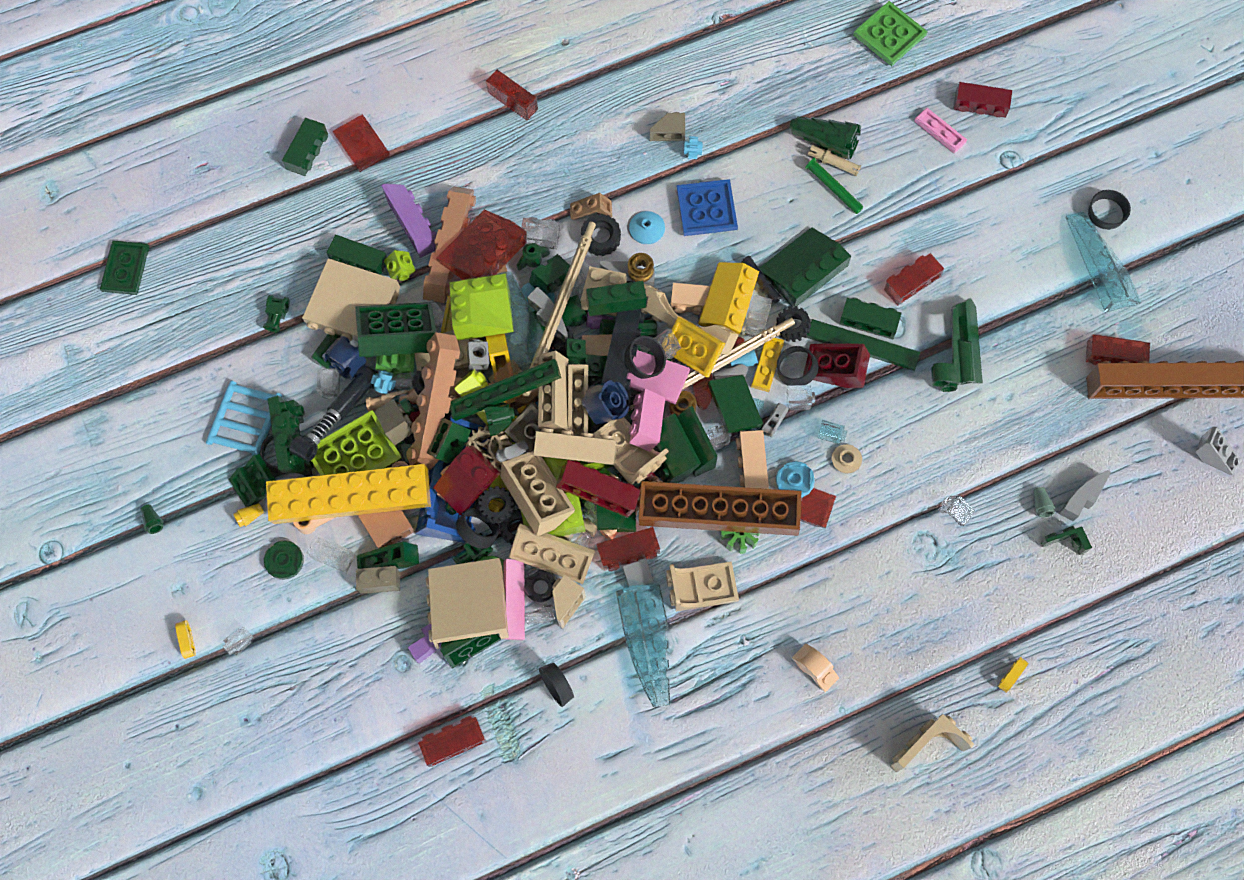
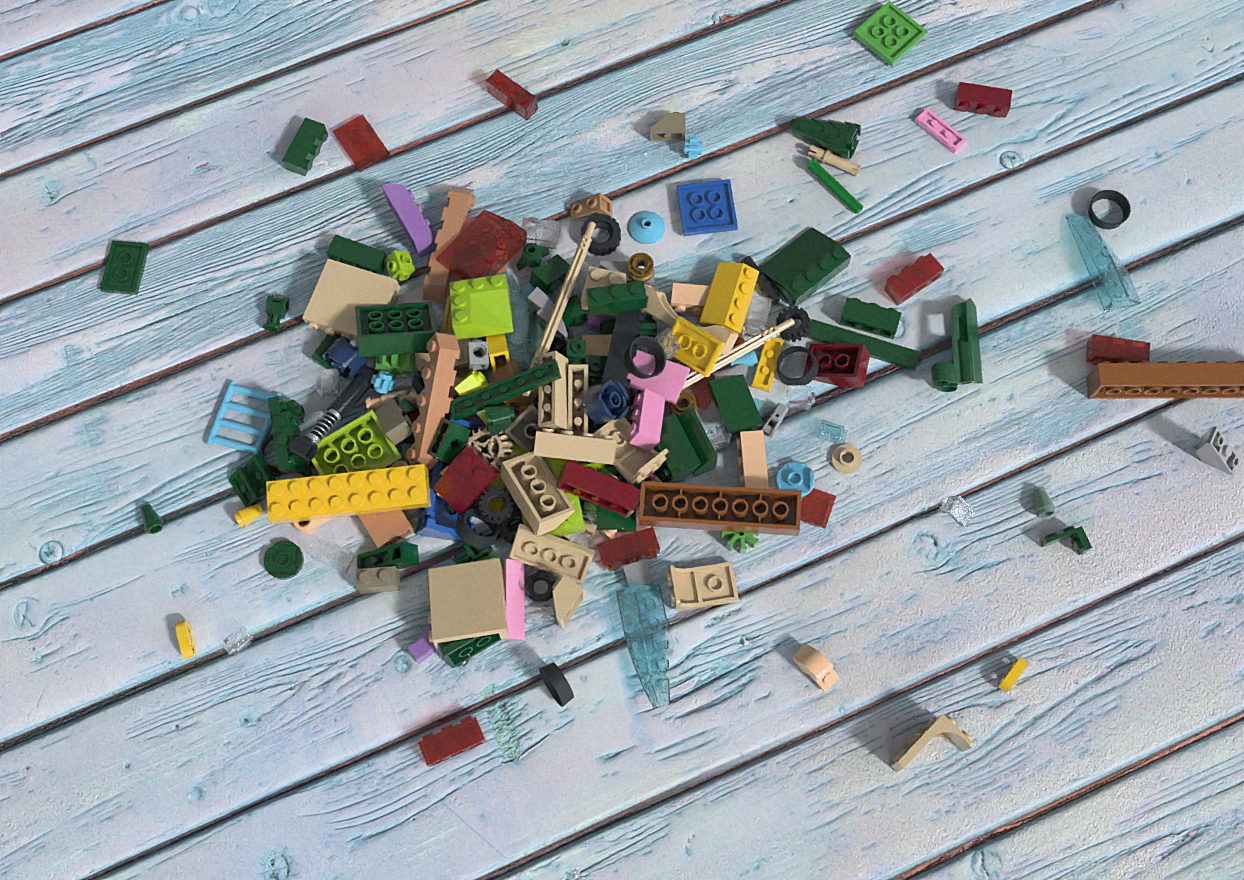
light grey bar [496,441,529,462] -> none
light grey slope [1059,470,1111,521] -> none

